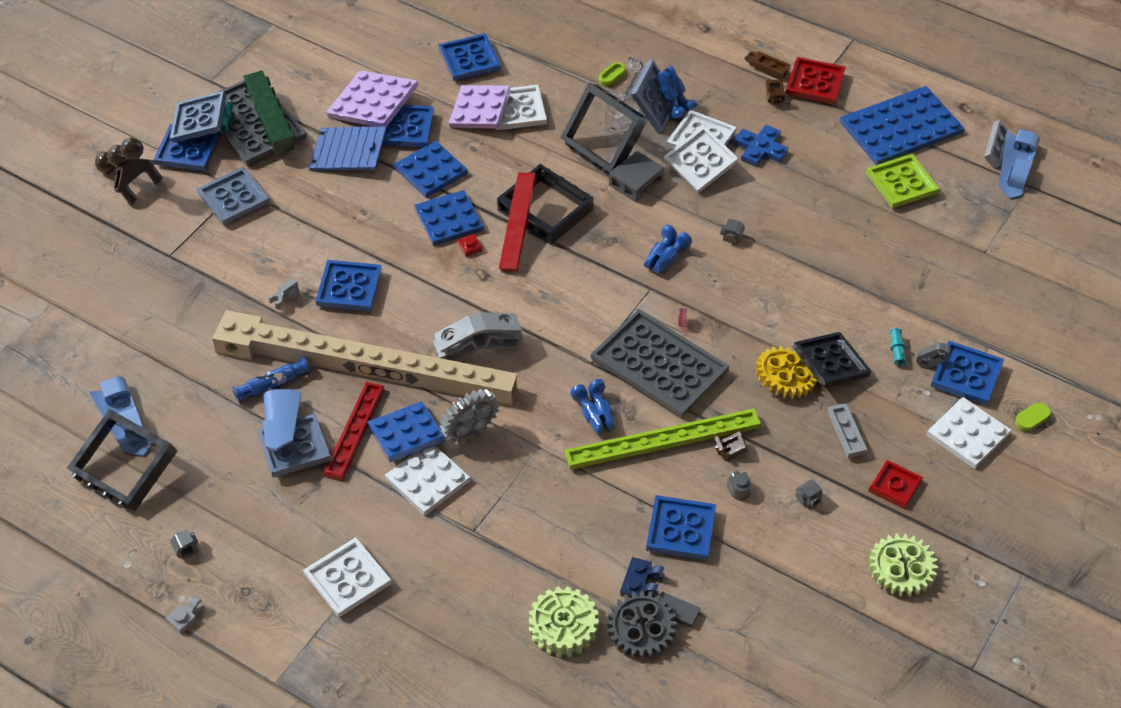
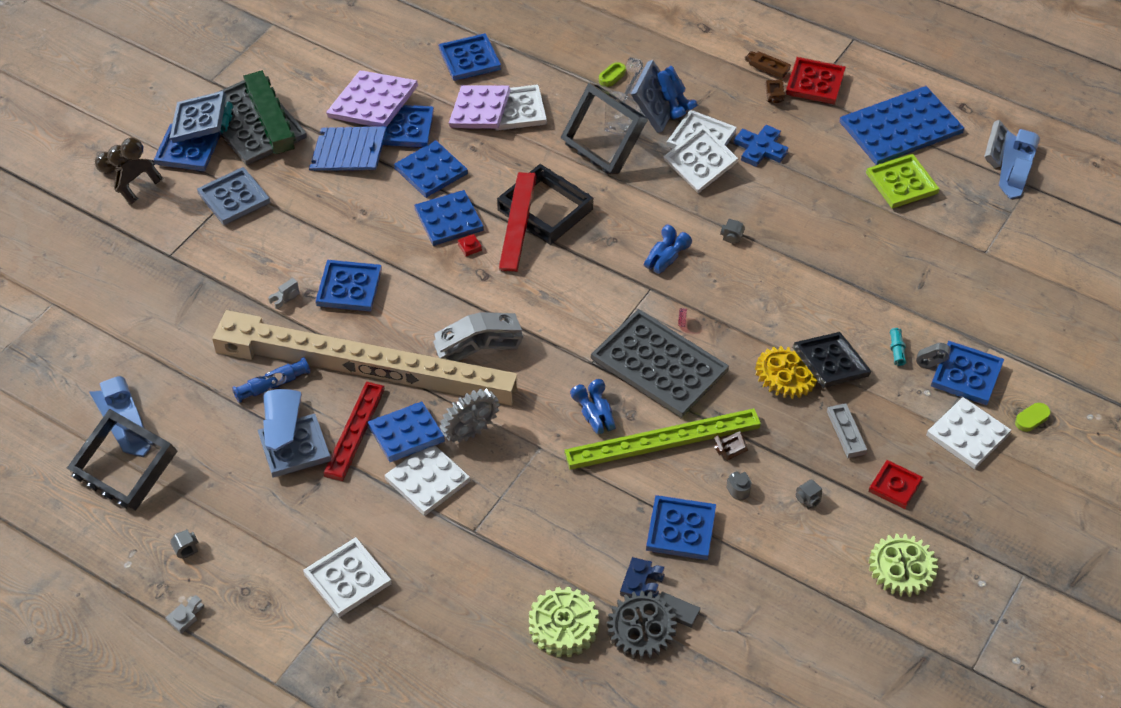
dark grey panel [609,151,664,202] -> none

